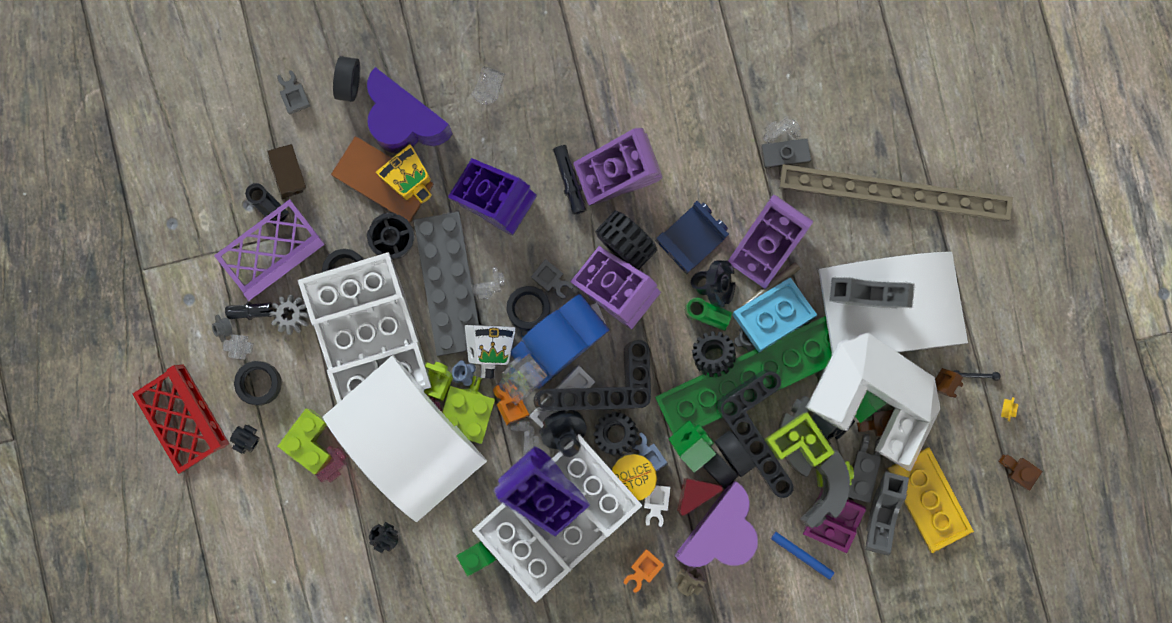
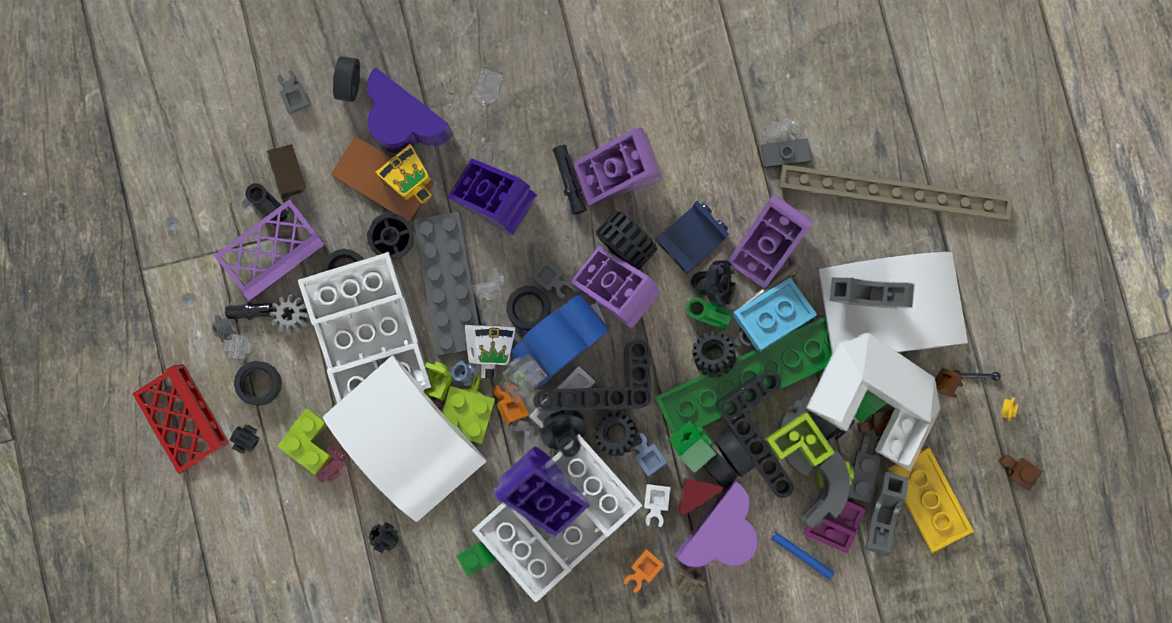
yellow piece [612,454,657,501] -> none

